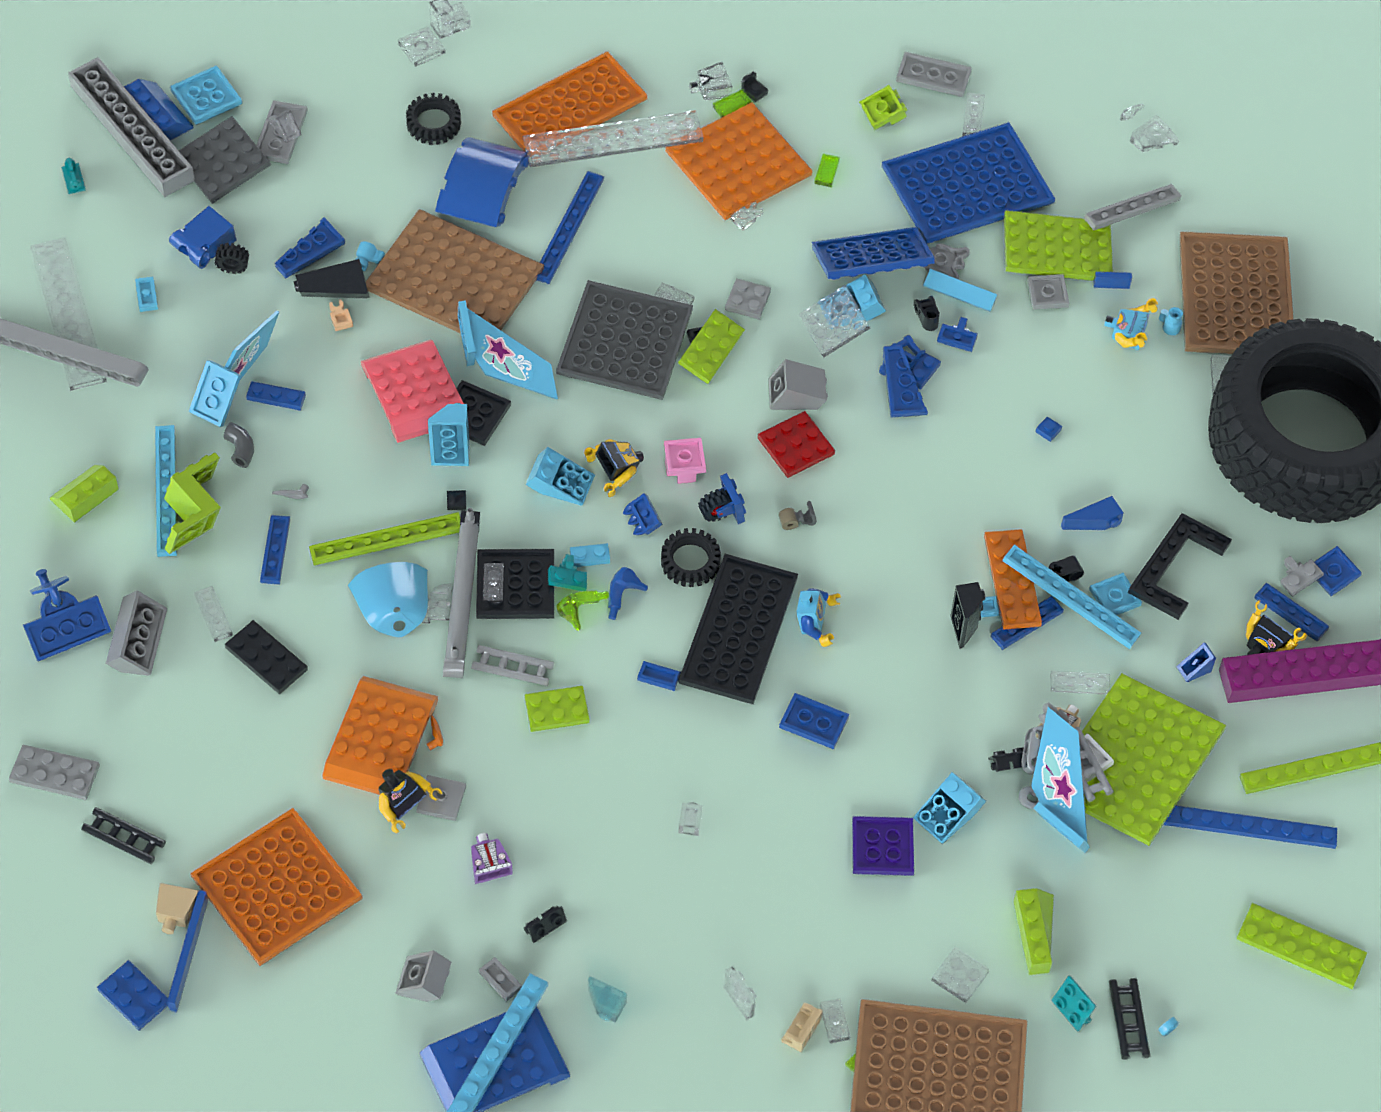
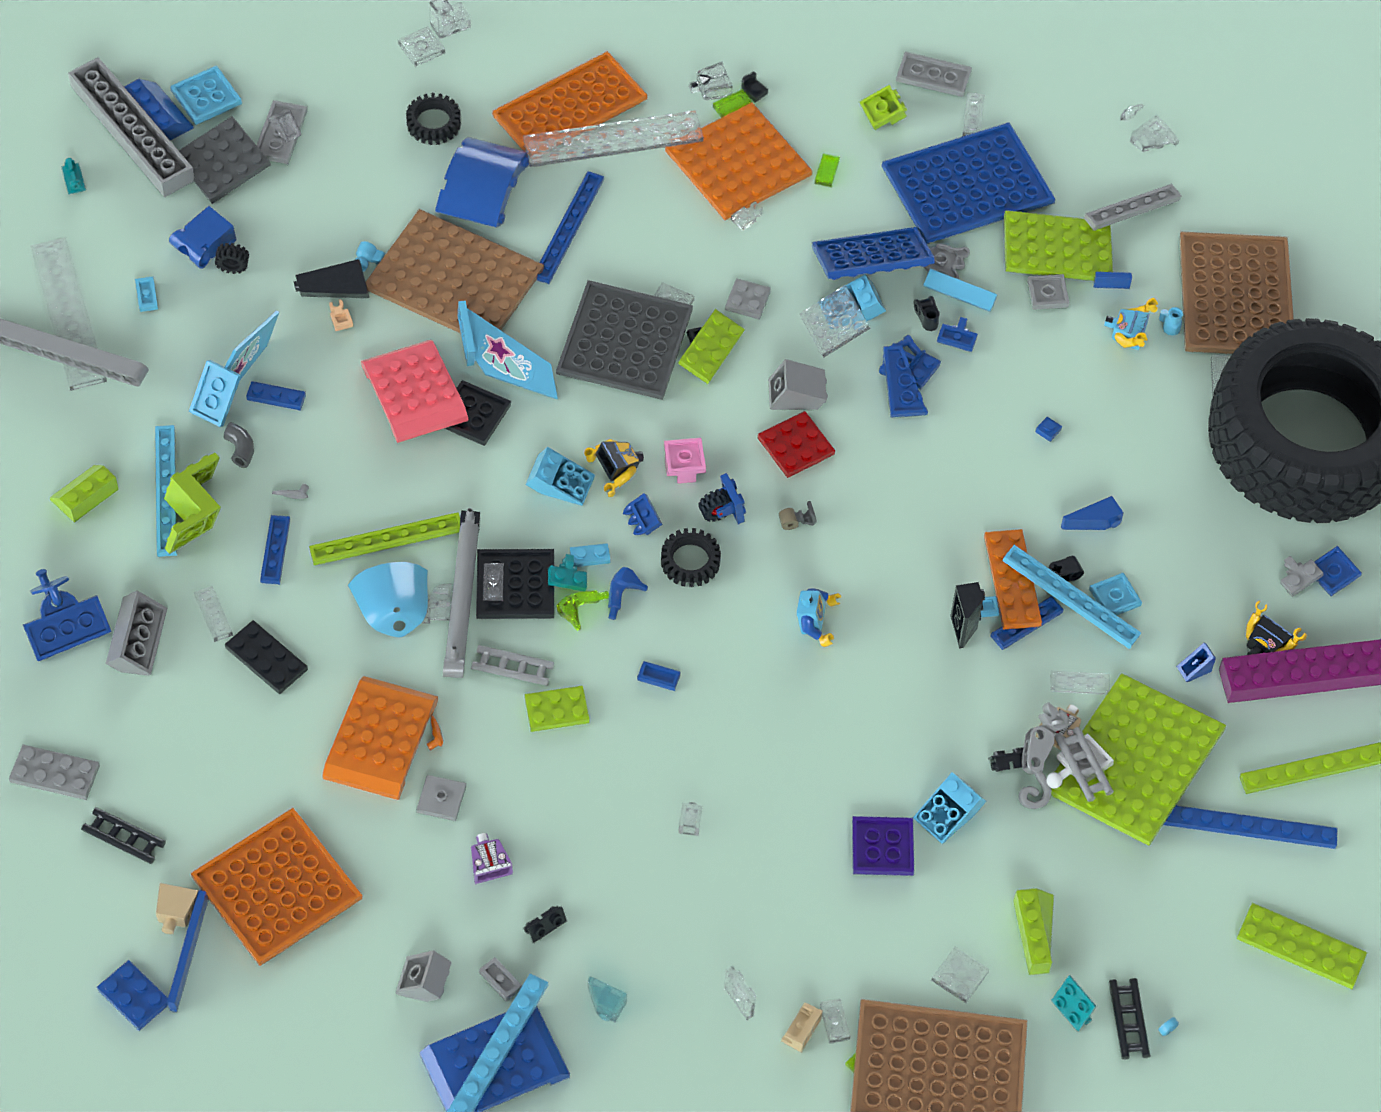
blue wing [275,217,345,279] -> none
torso [378,769,442,833] -> none
medium azure slope [428,403,470,466] -> none
black tile [447,490,466,510] -> none
black plate [678,554,798,705] -> none
blue plate [779,693,849,749] -> none
piece [1031,707,1090,853] -> none
black plate [1128,513,1232,620] -> none
blue tile [1254,583,1329,642] -> none

